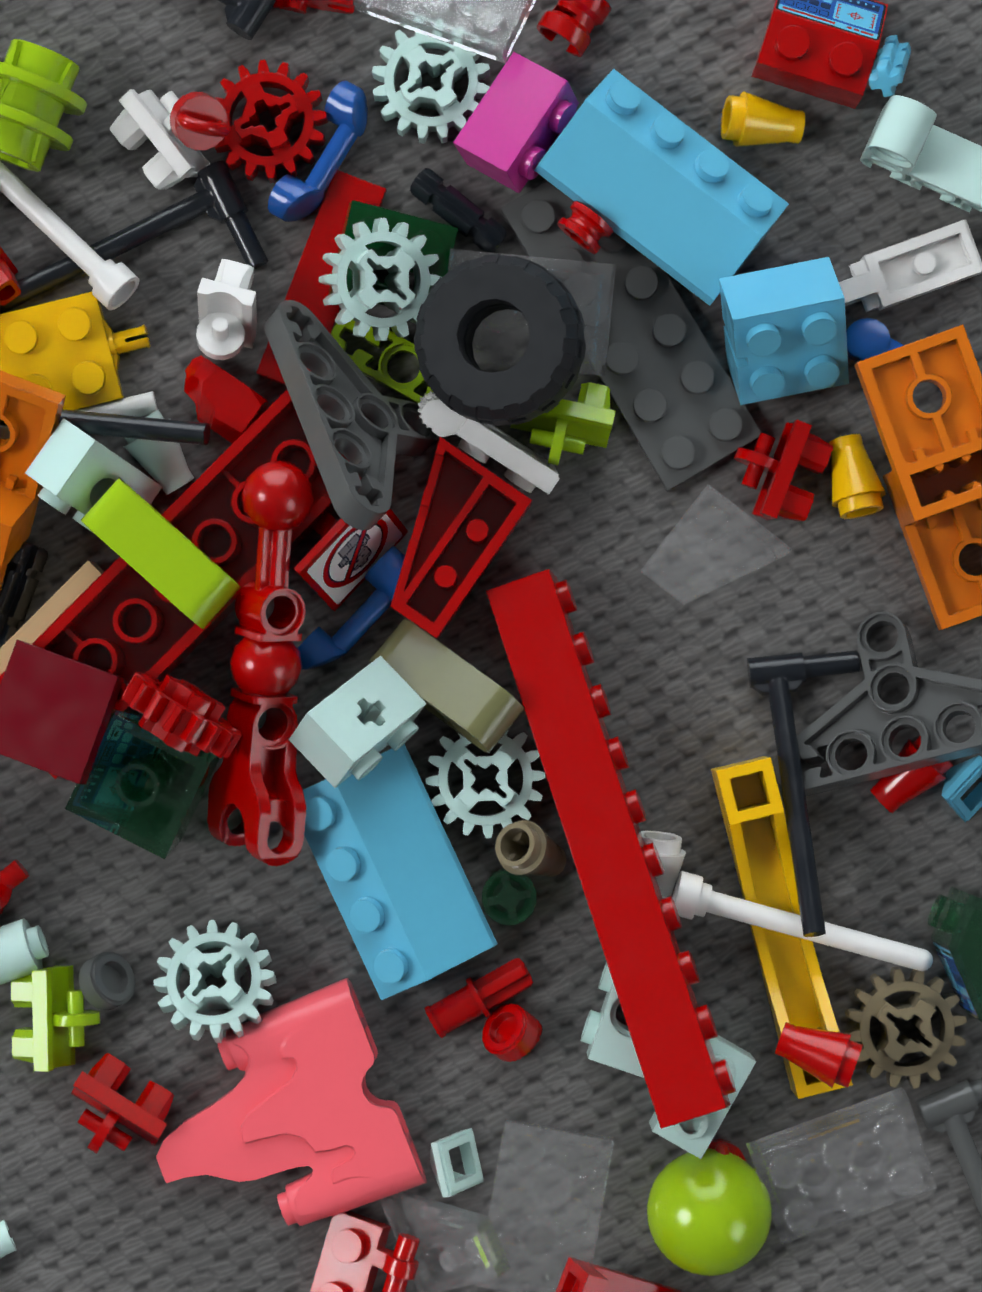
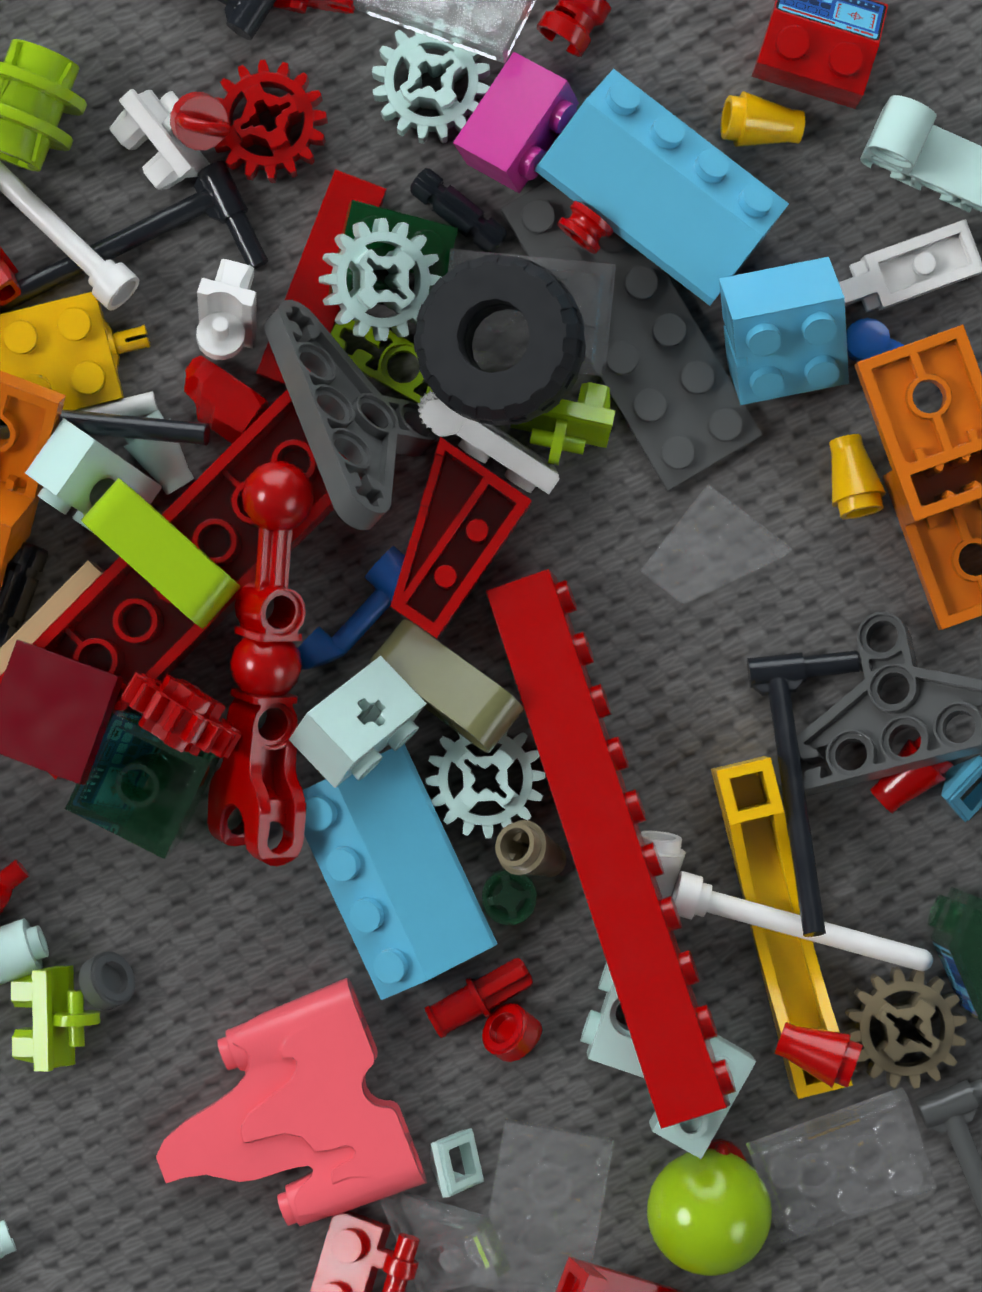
red hips [71,1053,174,1154] -> none
light aqua gear [154,920,277,1043] -> none
blue bar [268,81,368,222] -> none
piece [293,509,408,612] -> none
red hips [734,419,833,522] -> none
medium azure axle [869,35,911,97] -> none

